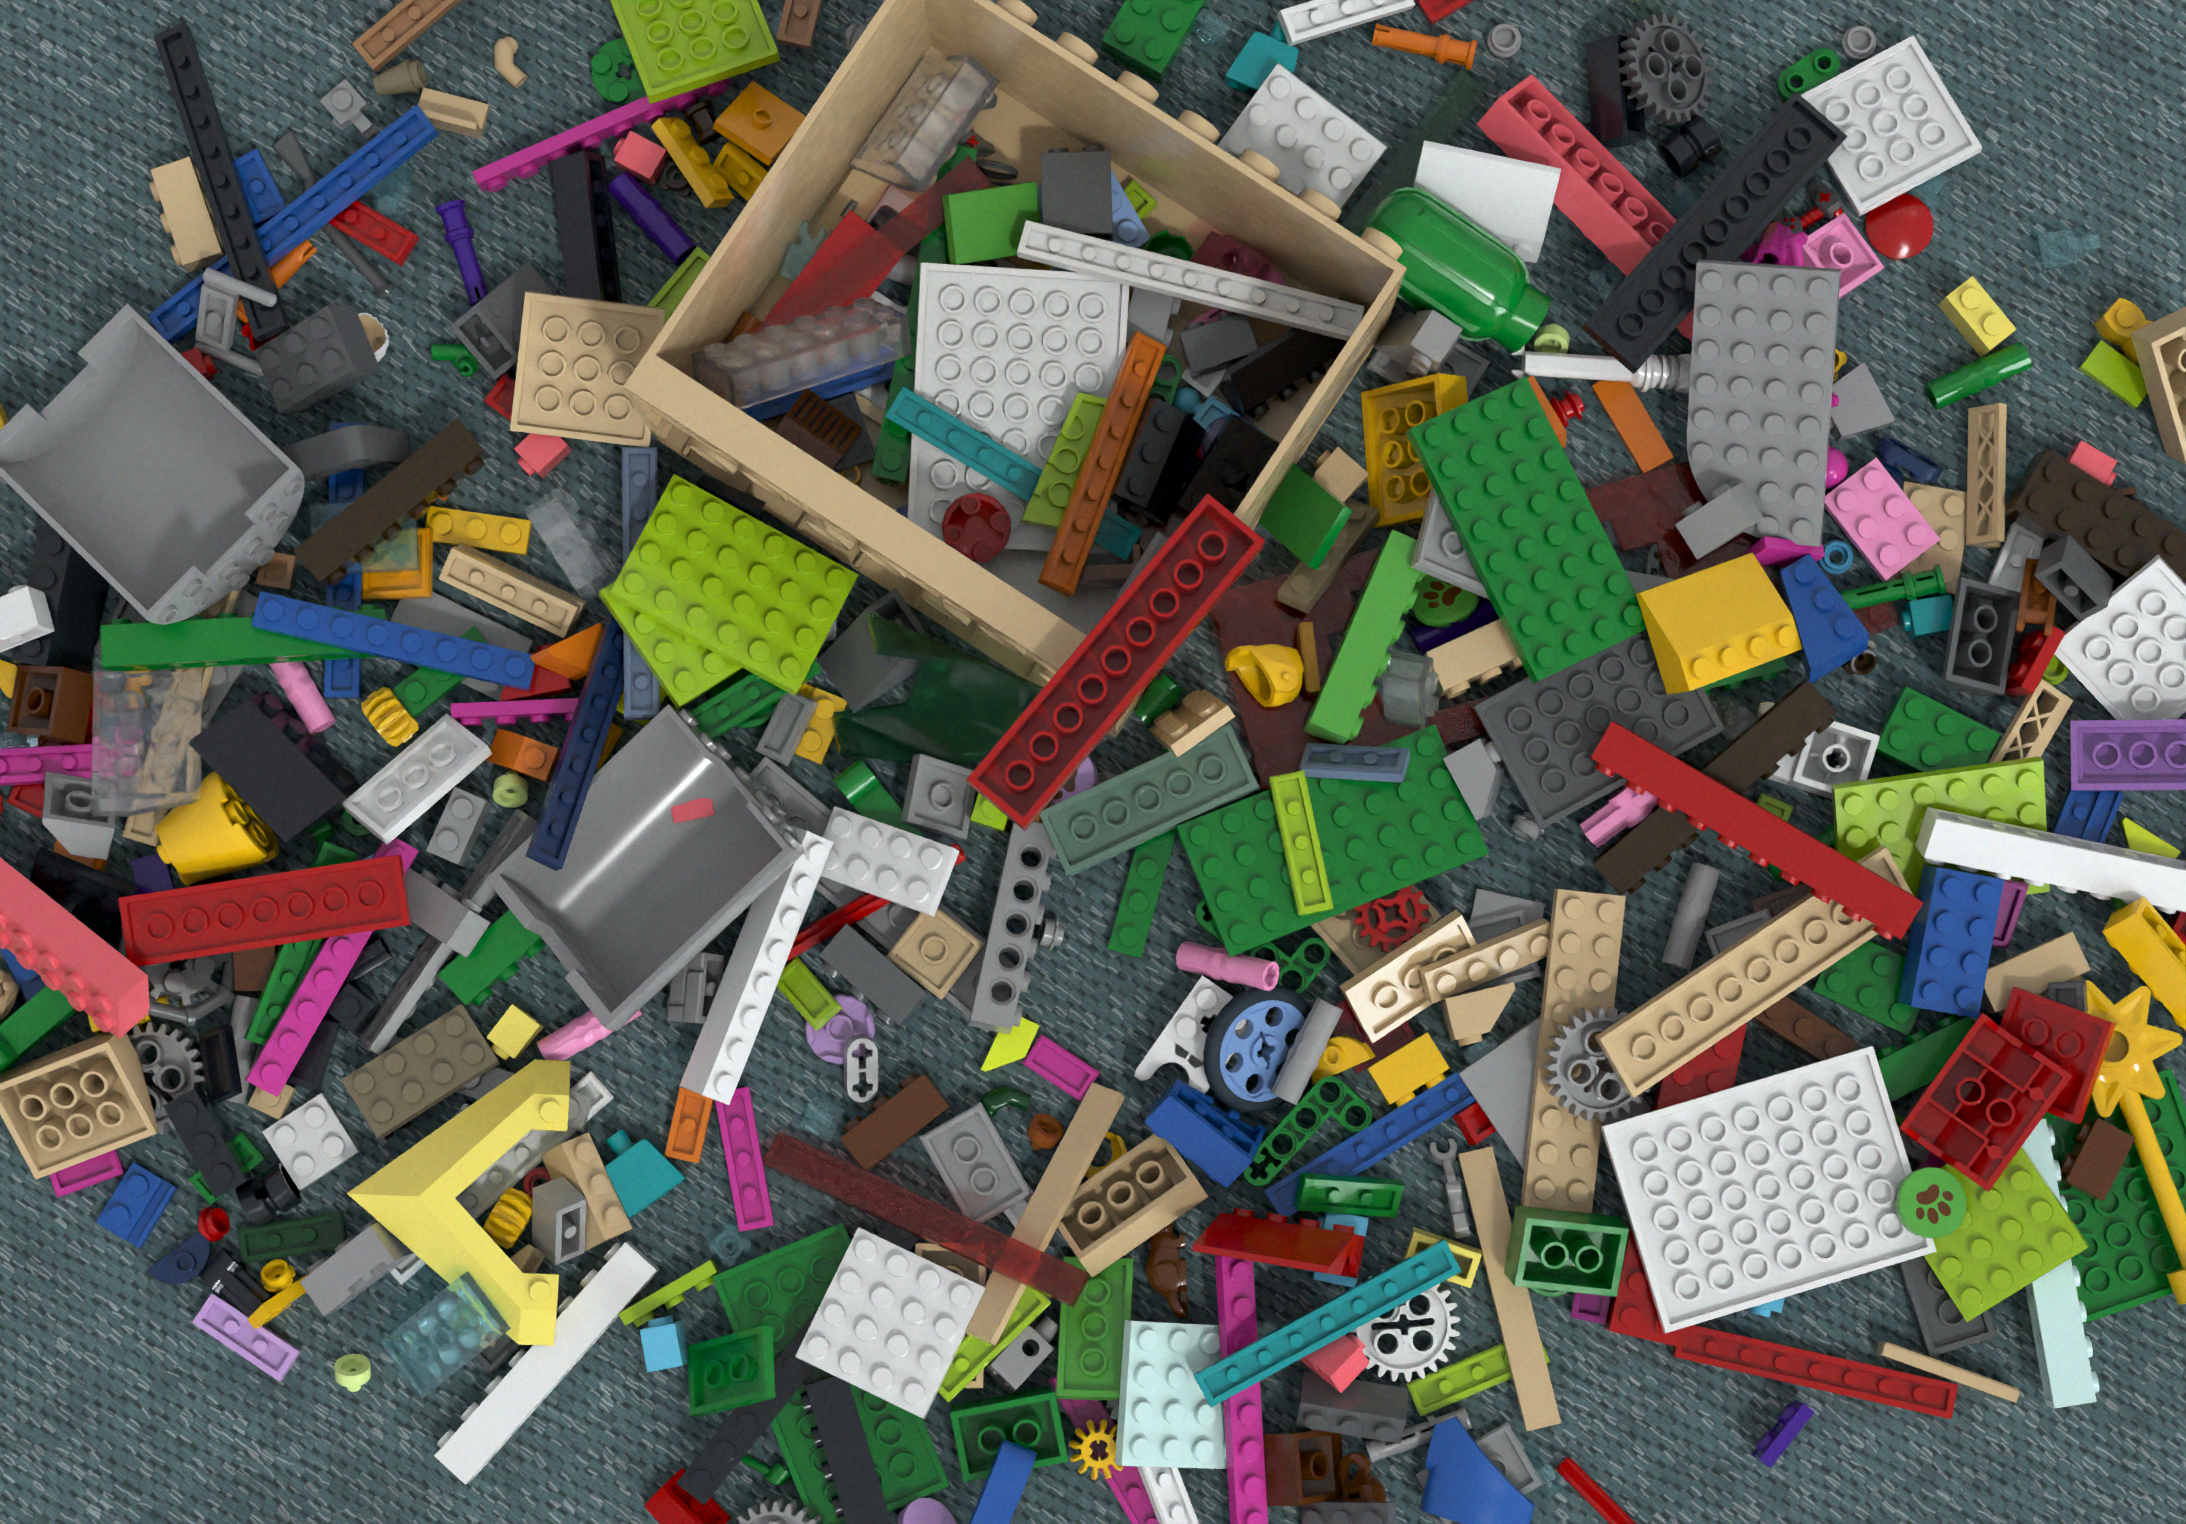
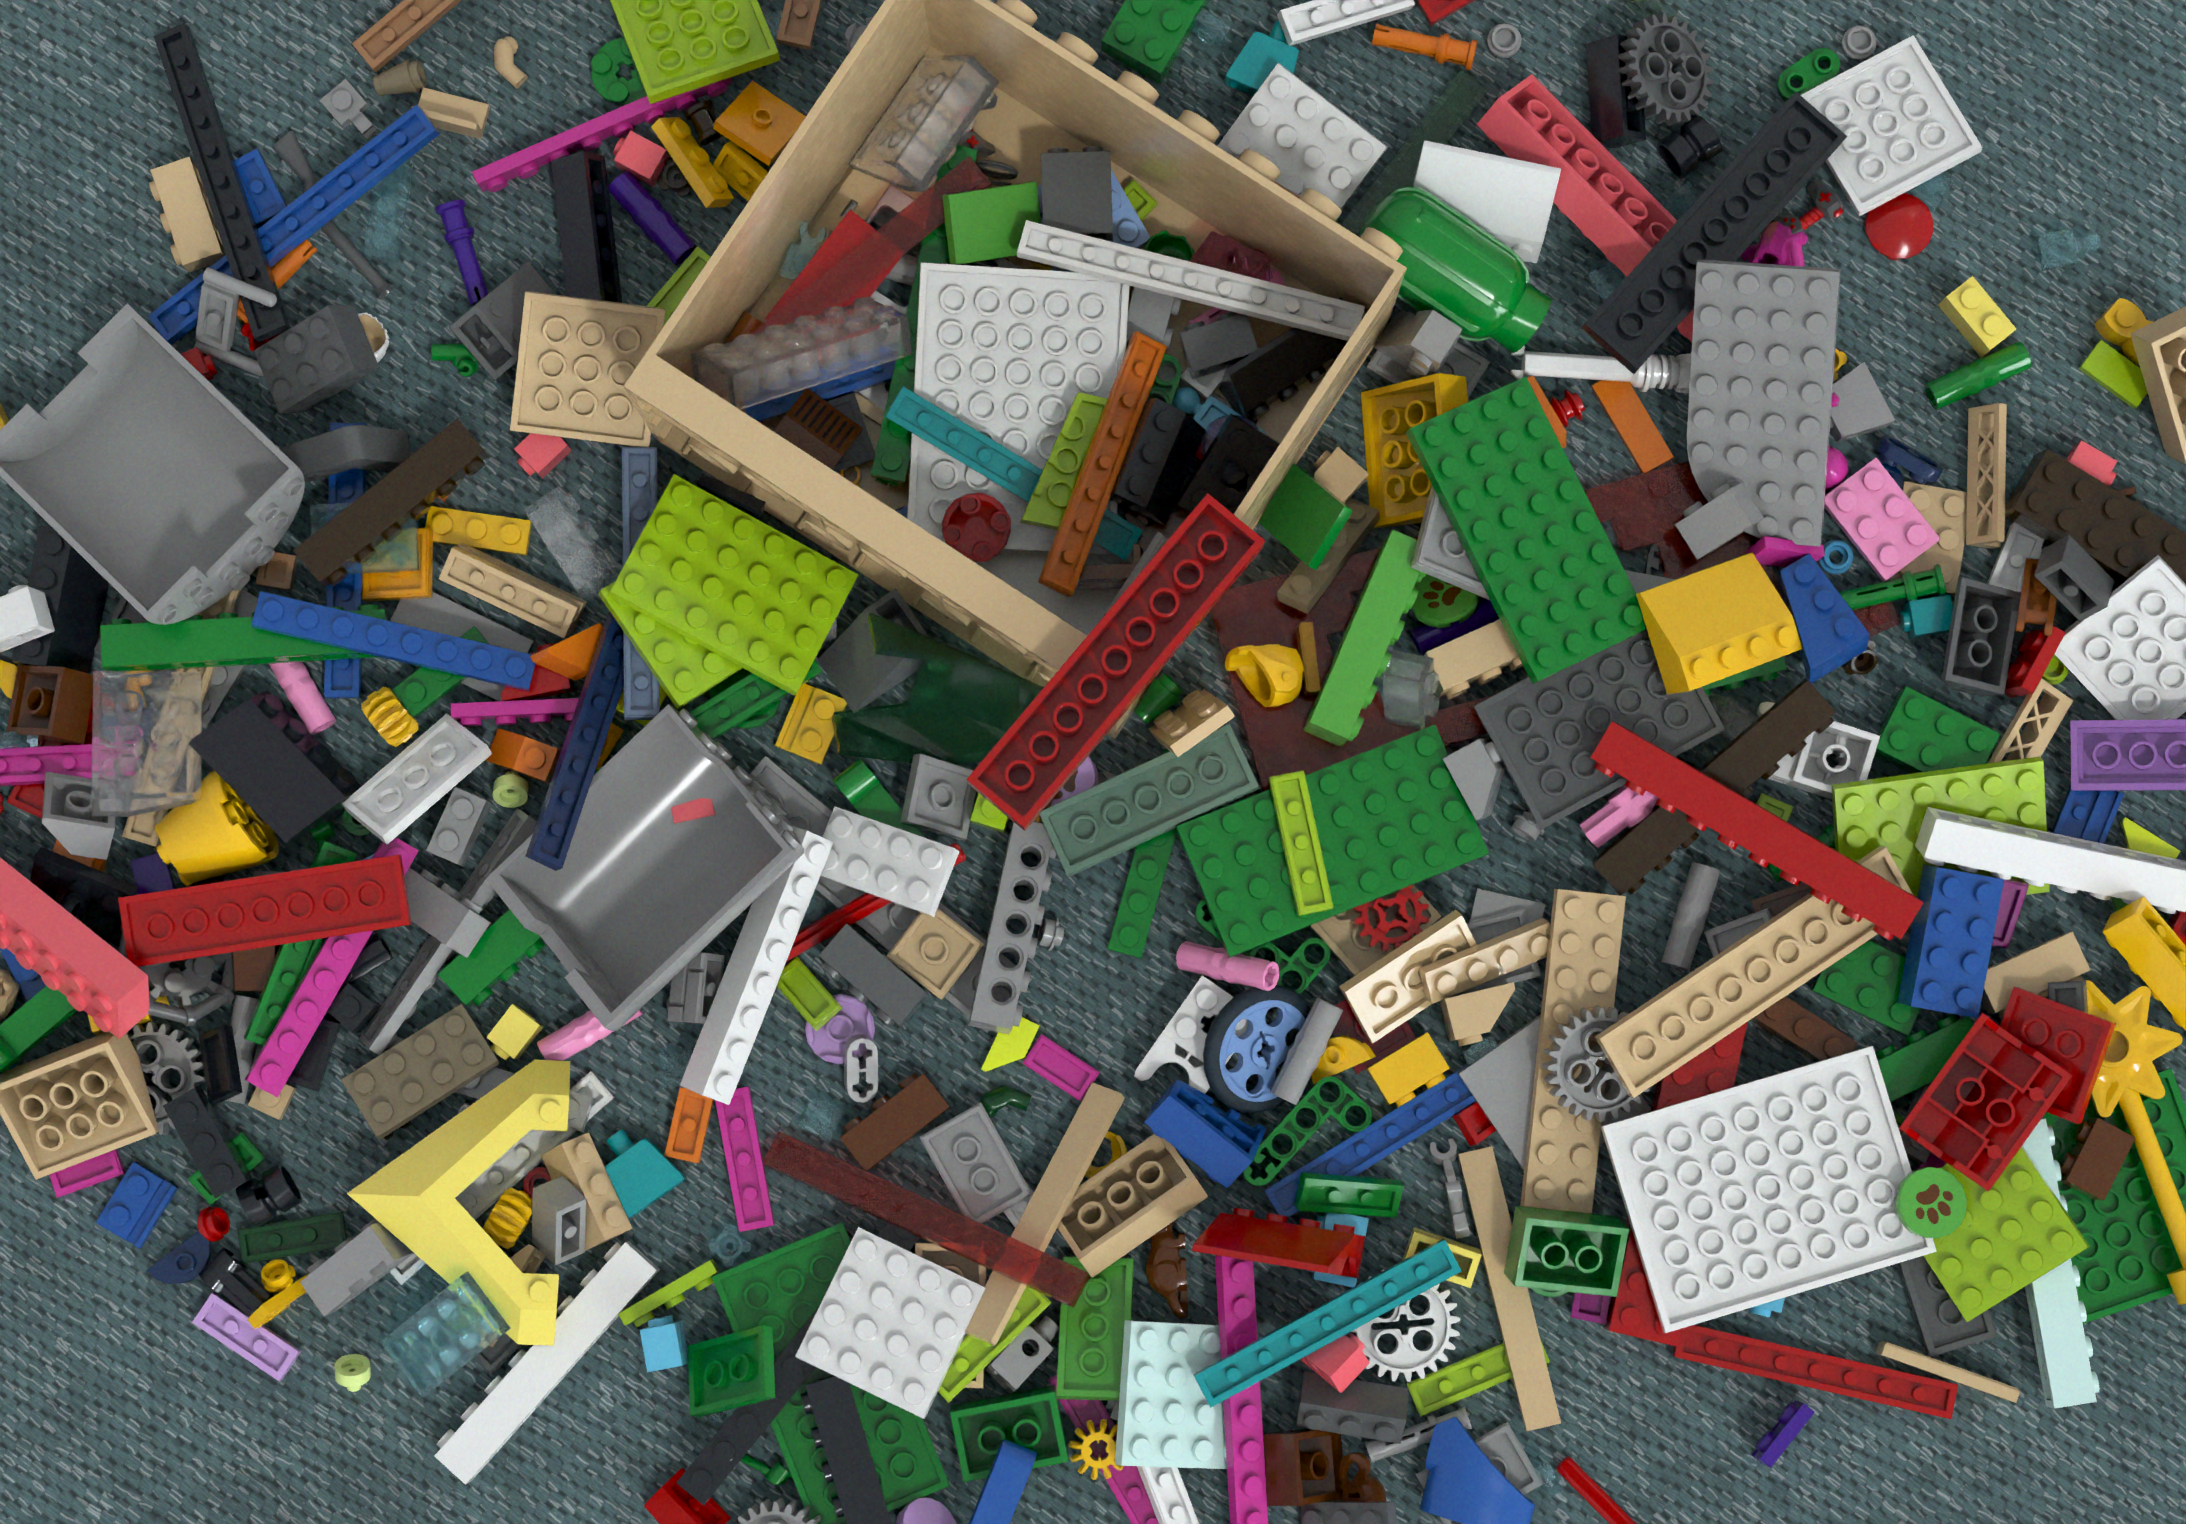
white plate [262,1093,361,1191] -> none
red tile [328,200,419,267] -> none
red plate [483,374,515,422] -> none
light grey tile [755,693,818,766] -> none
dark orange tile [1026,1113,1064,1151] -> none
sand blue tile [1299,743,1410,782] -> none
yellowish green tile [1534,323,1570,354] -> none
bright pink slope [1802,212,1885,300] -> none

